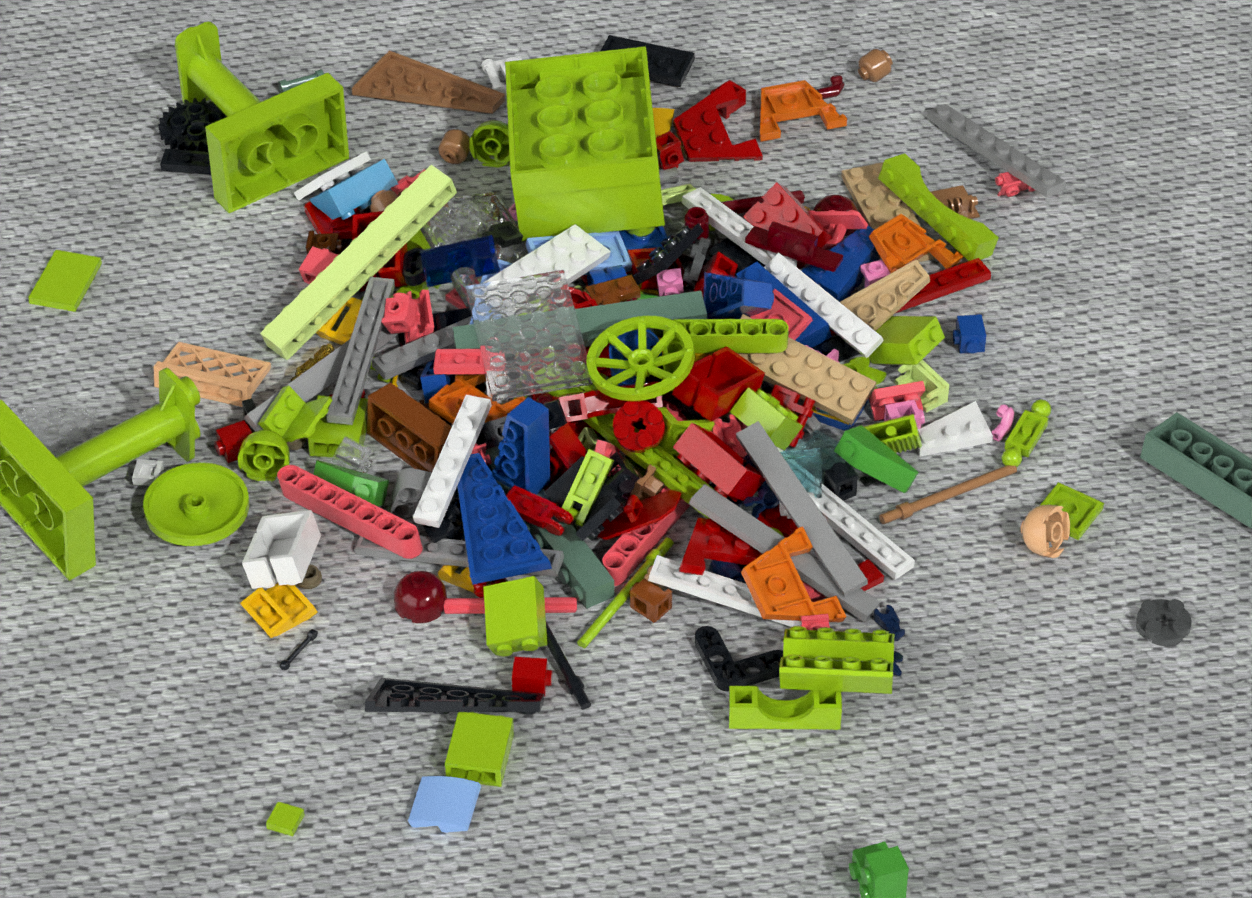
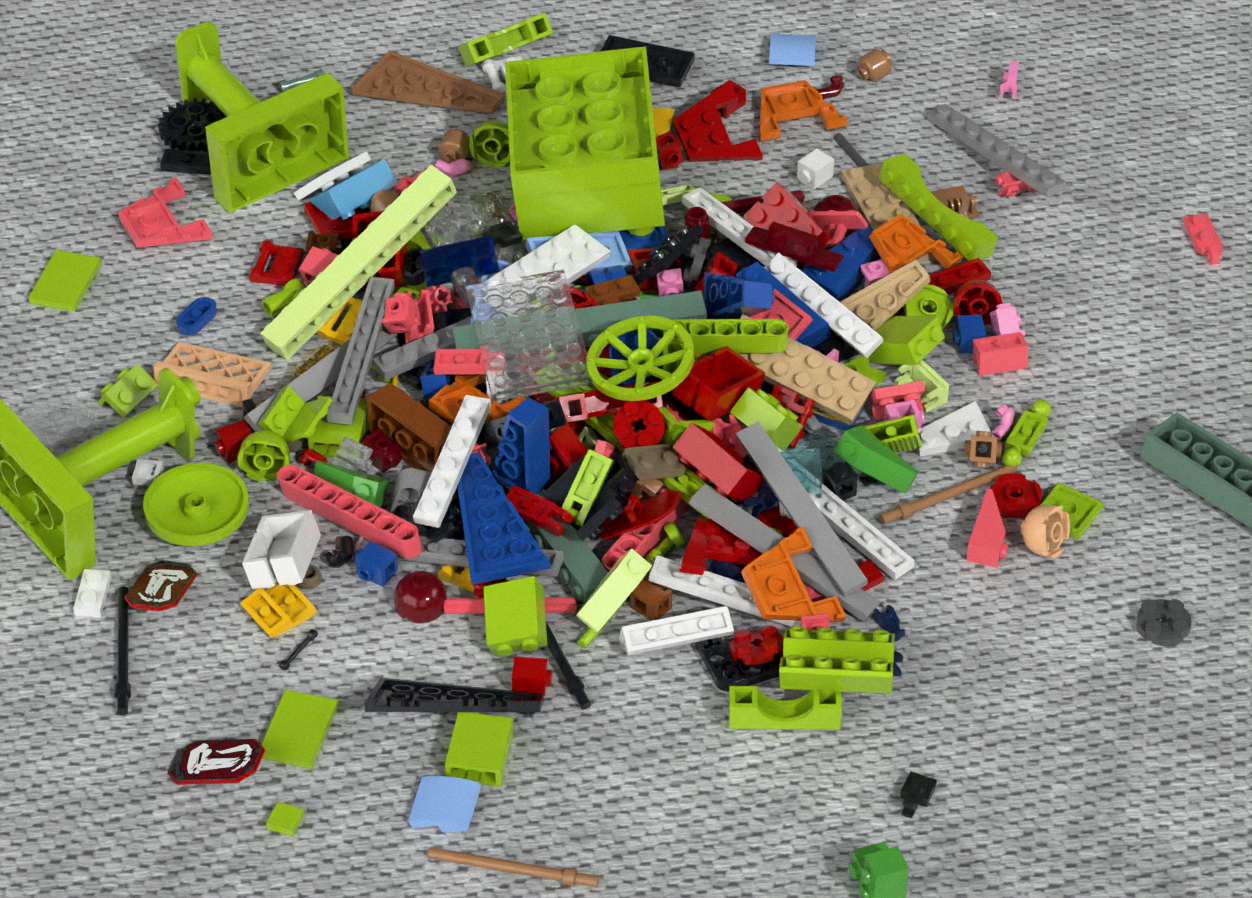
none -> white plate [73,569,111,617]
none -> lime bracket [98,364,159,418]
none -> black bar [114,586,131,715]
none -> coral wing [118,177,213,248]
none -> shield [124,560,197,612]
none -> shield [168,739,265,785]
none -> blue plate [176,297,217,335]
none -> red plate [248,240,304,286]
none -> lime tile [261,689,338,769]
none -> lime piece [262,278,307,318]
none -> red arm [299,449,328,466]
none -> black arm [326,536,353,568]
none -> blue brick [355,541,398,587]
none -> dark red brick [361,428,402,473]
none -> coral gear [426,283,453,313]
none -> medium nougat bar [428,847,599,888]
none -> bright pink arm [435,158,471,177]
none -> lime arch [458,12,553,67]
none -> yellowish green slope [576,549,652,633]
none -> white fence [619,606,734,656]
none -> dark tan plate [622,444,686,481]
none -> lime tile [663,522,686,548]
none -> red plate [729,626,784,665]
none -> light blue slope [769,33,816,66]
none -> white brick [797,149,834,189]
none -> dark grey bar [834,133,868,167]
none -> pearl dark grey plate [900,771,937,818]
none -> lime plate [903,284,954,329]
none -> red cylinder [953,279,1003,326]
none -> medium nougat brick [964,431,1002,468]
none -> coral slope [966,488,1009,568]
none -> coral hinge [973,332,1028,376]
none -> bright pink brick [990,303,1025,336]
none -> red plate [990,473,1042,518]
none -> bright pink plate [999,61,1019,99]
none -> coral hinge [1183,213,1223,265]

